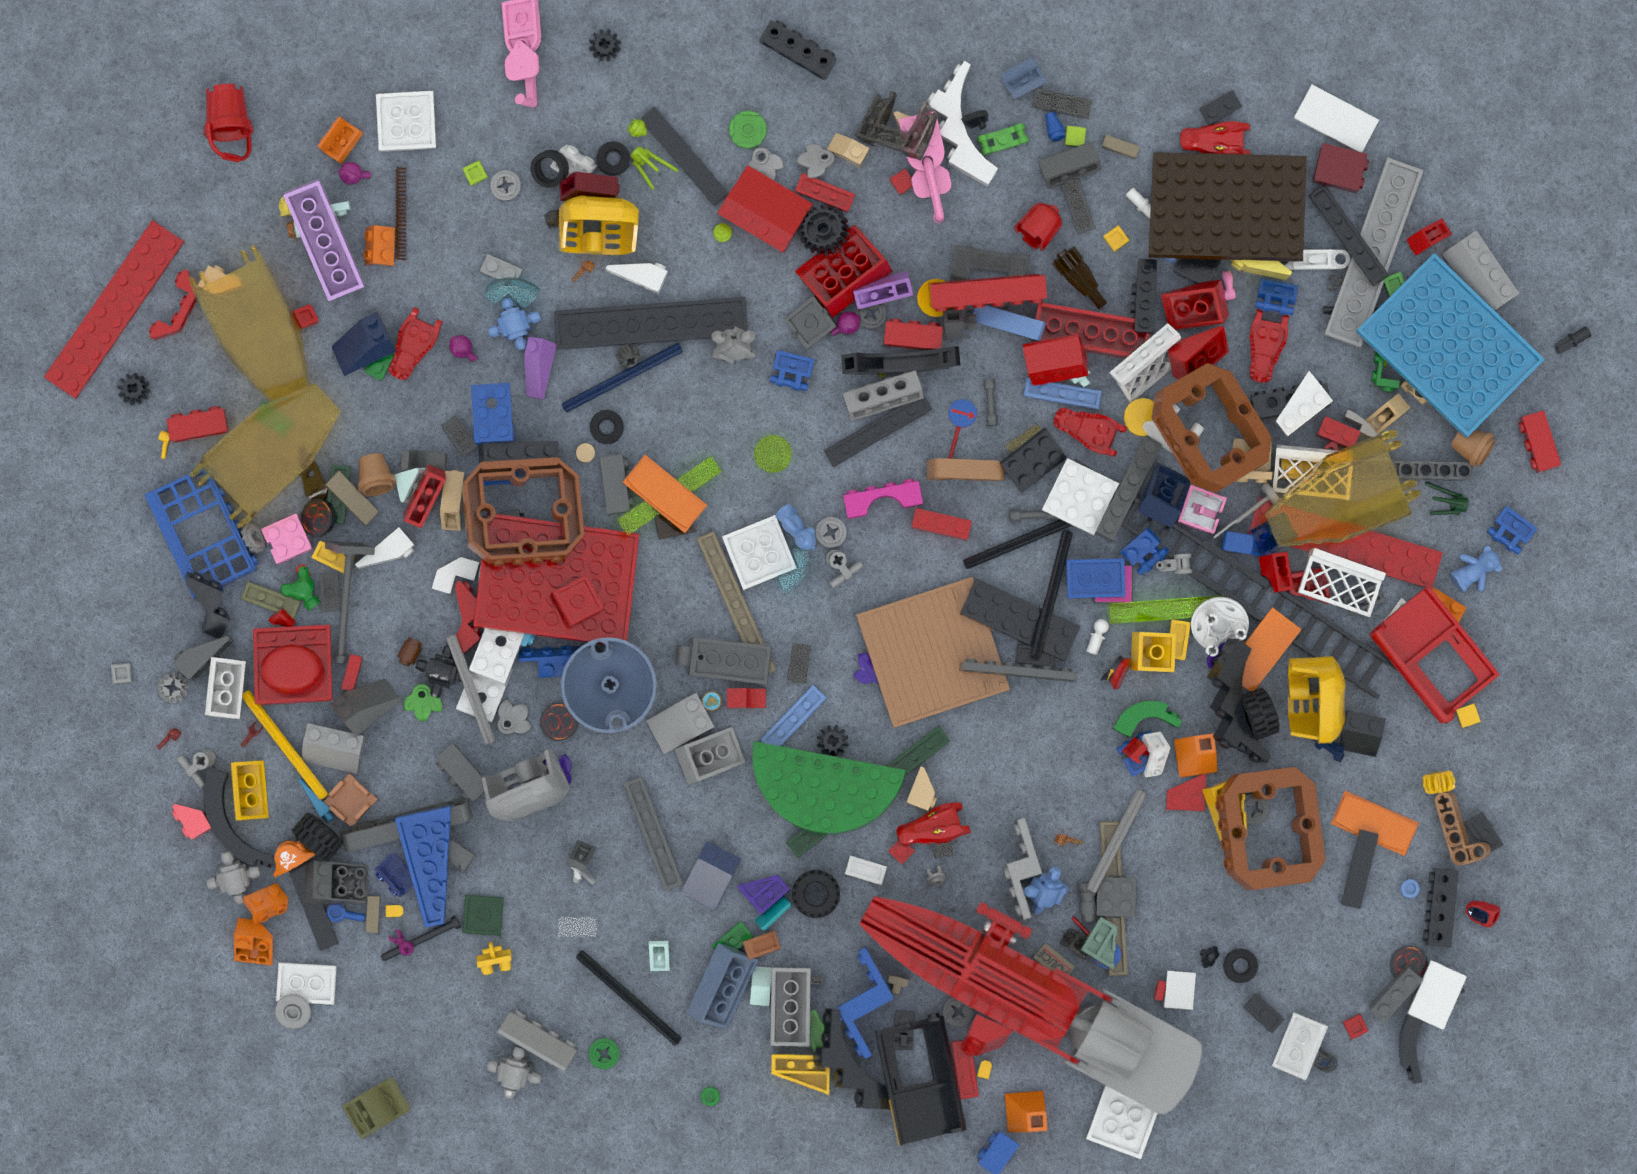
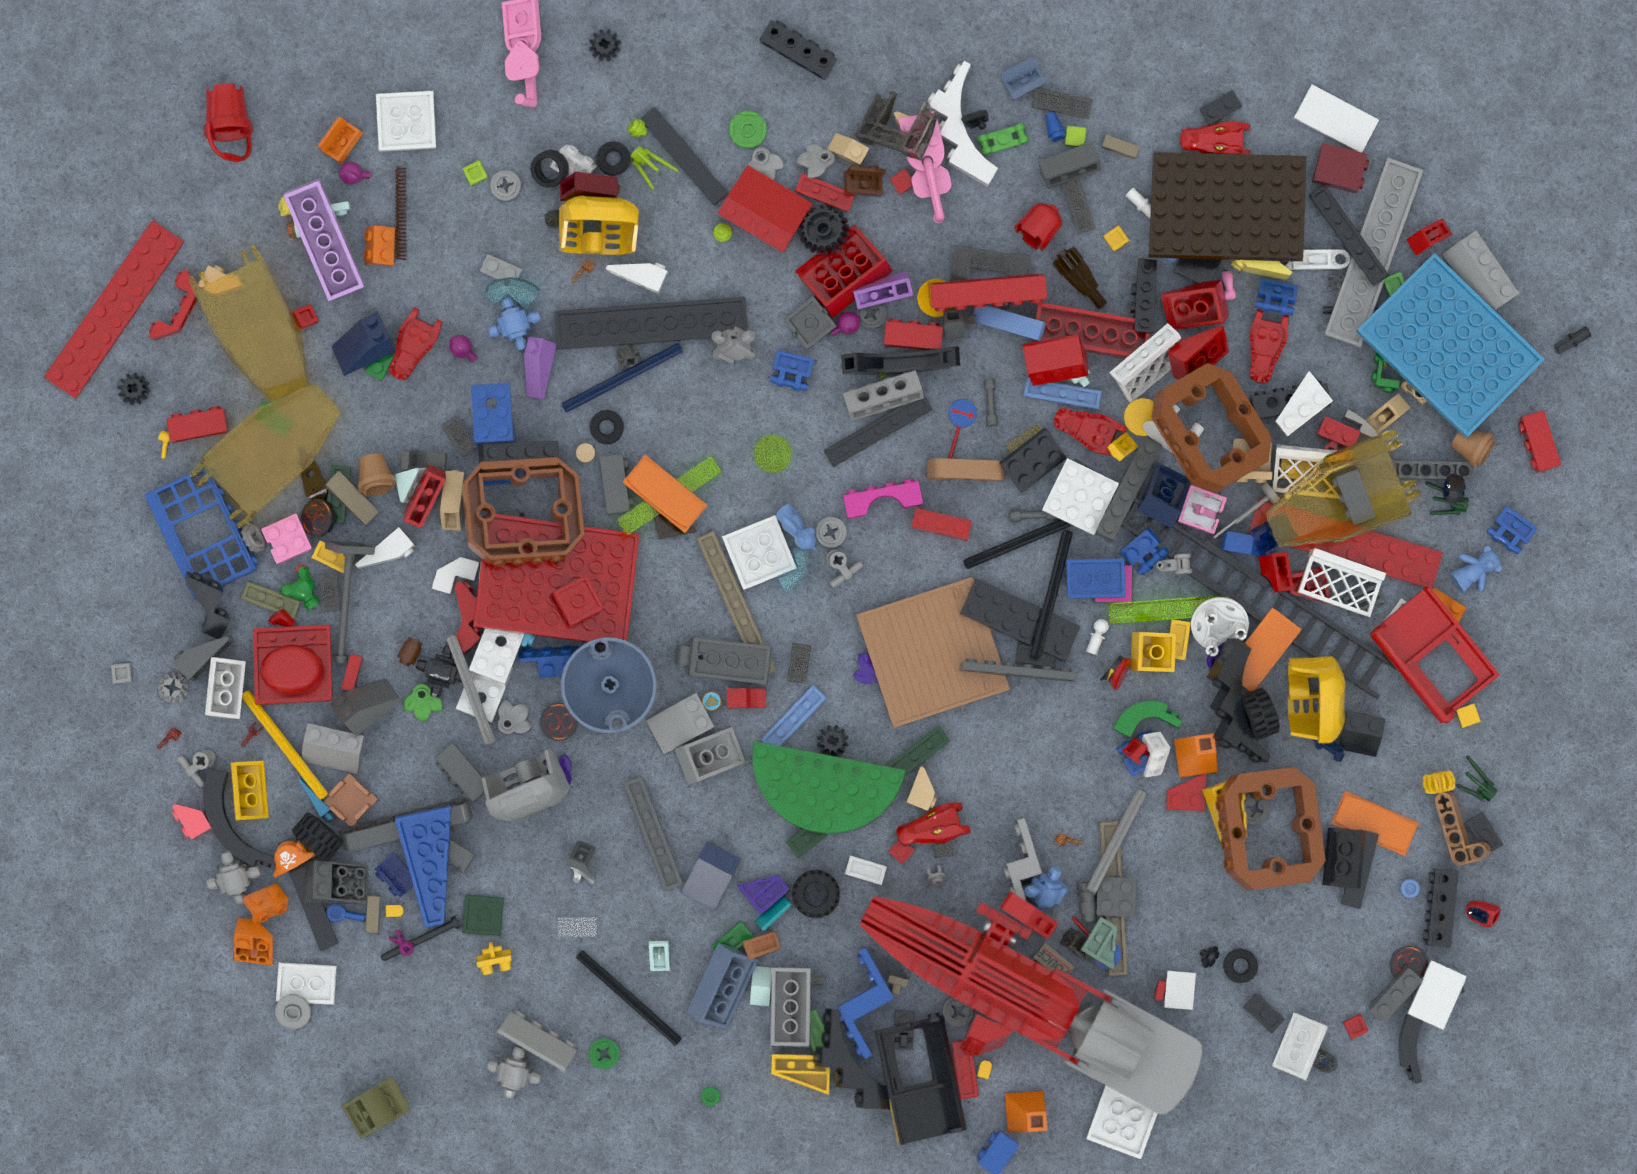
none -> reddish brown bracket [844,164,886,197]
none -> red slope [1000,891,1058,939]
none -> yellow plate [1107,432,1138,462]
none -> black plate [1322,827,1366,889]
none -> dark grey brick [1332,461,1376,525]
none -> black rock [1442,474,1466,504]
none -> dark green plant [1456,756,1498,802]

